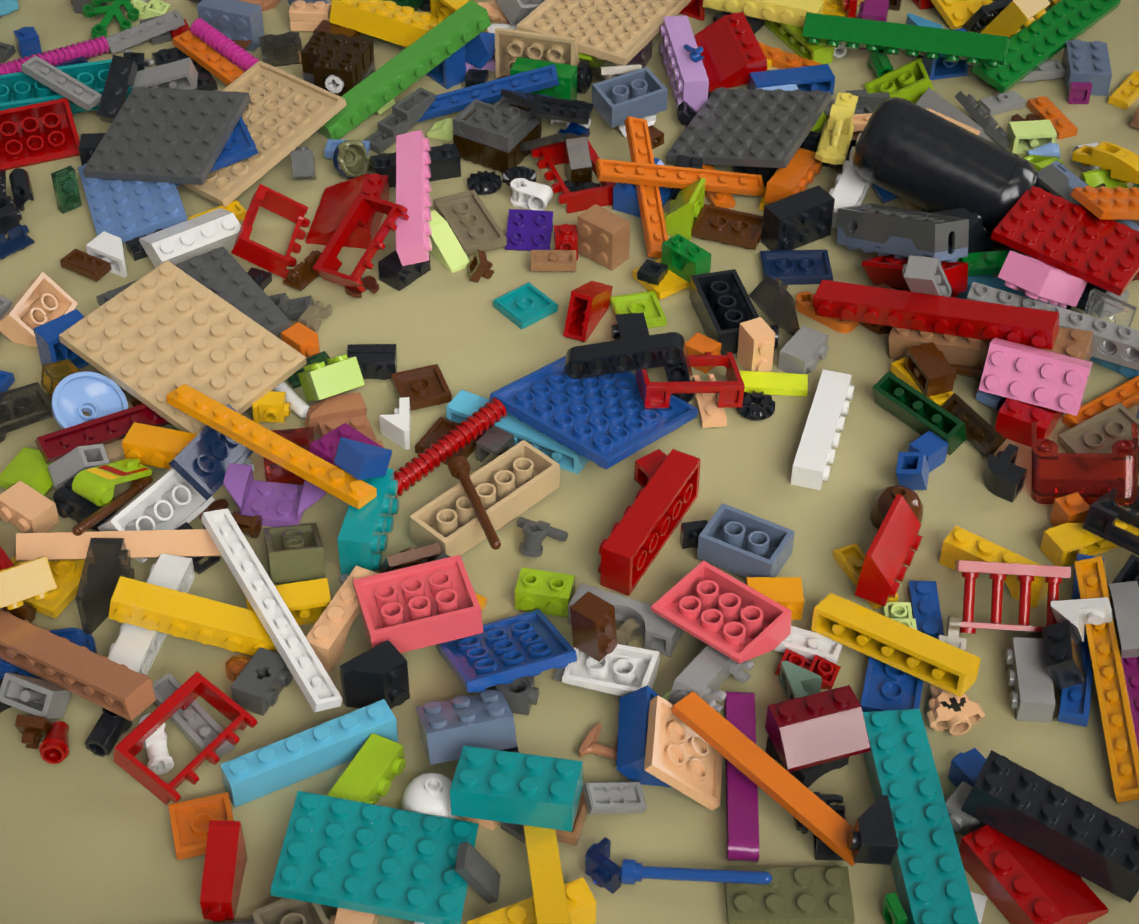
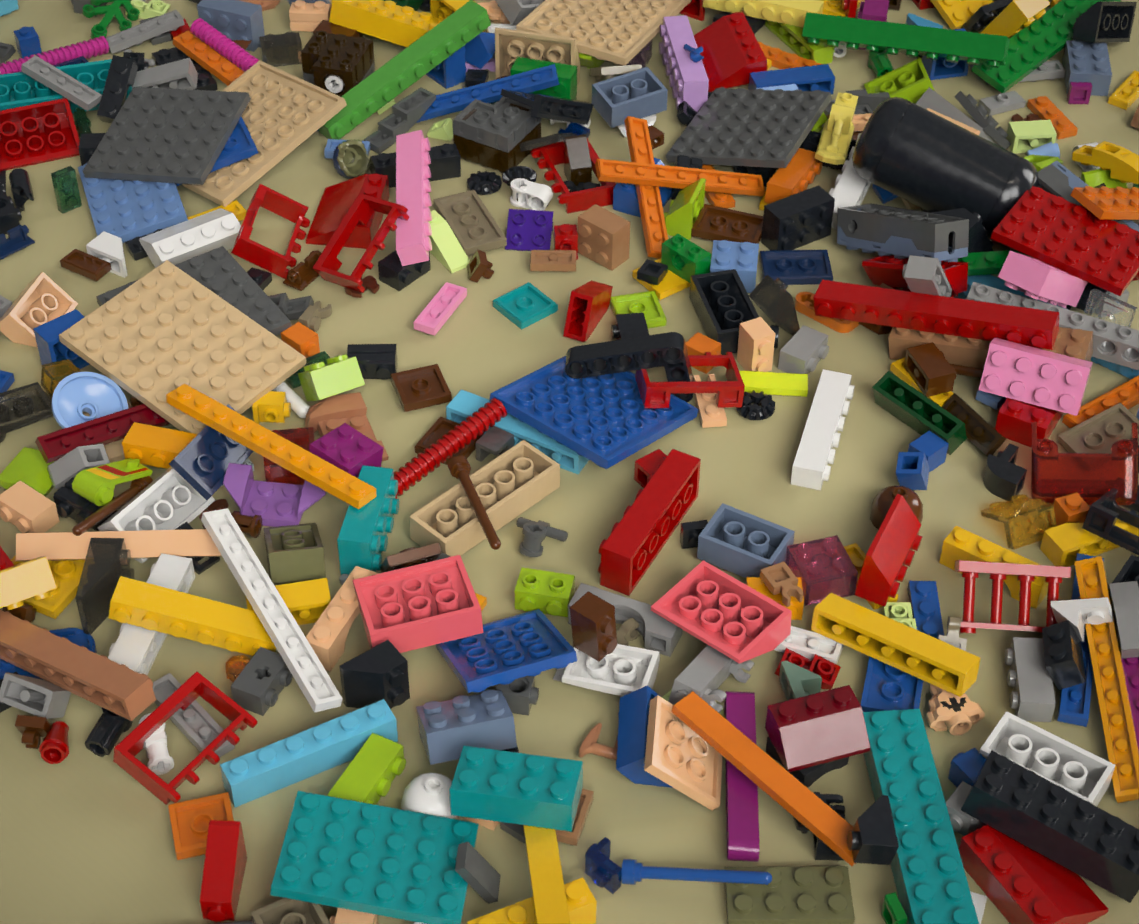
dark grey brick [291,147,316,181] -> none
blue slope [334,437,392,480] -> none
white slope [379,397,411,450] -> none
black gear [577,61,592,94] -> none
light grey plate [582,782,647,815] -> none
none -> clear green axle [73,107,92,138]
none -> bright pink plate [413,282,467,336]
none -> medium blue brick [710,240,759,294]
none -> medium nougat plate [760,562,803,607]
none -> clear pink brick [785,535,858,606]
none -> white slope [979,711,1116,807]
none -> clear yellow bracket [981,494,1057,550]
none -> black slope [1072,1,1137,43]

